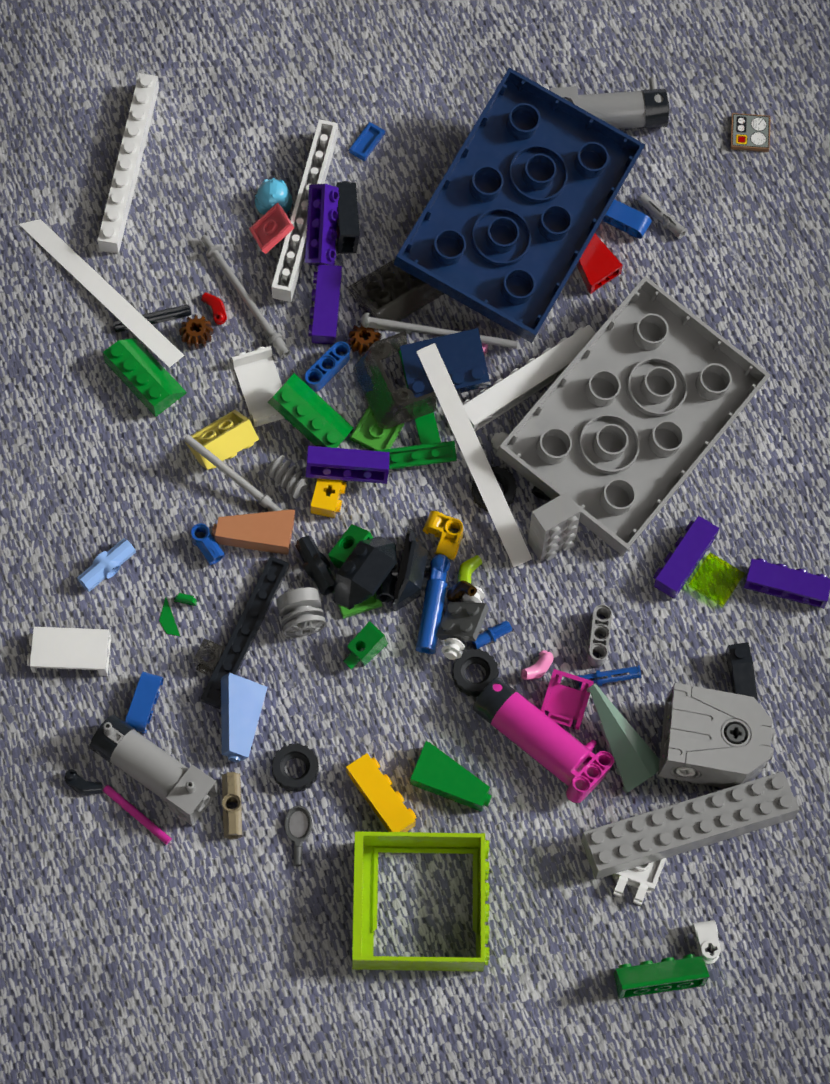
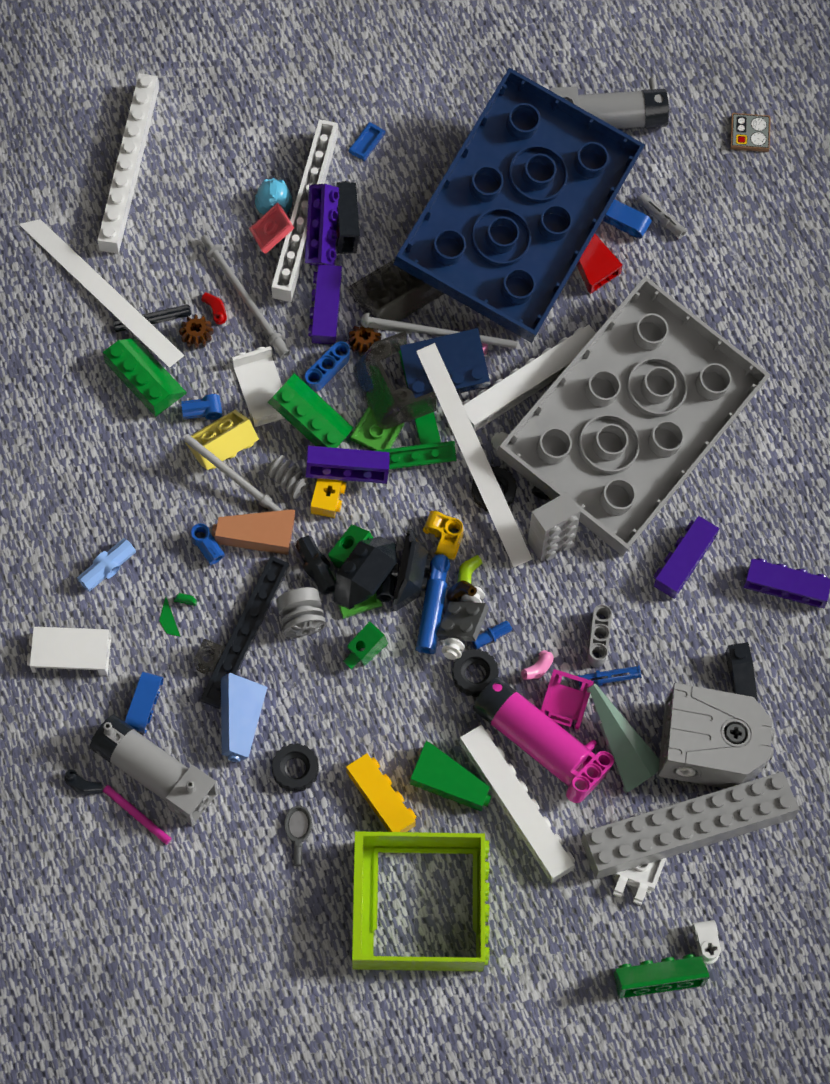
dark tan piece [222,772,243,839] -> none
clear neon green plate [688,552,745,607] -> none
none -> blue piece [181,394,222,420]
none -> white brick [459,725,575,883]

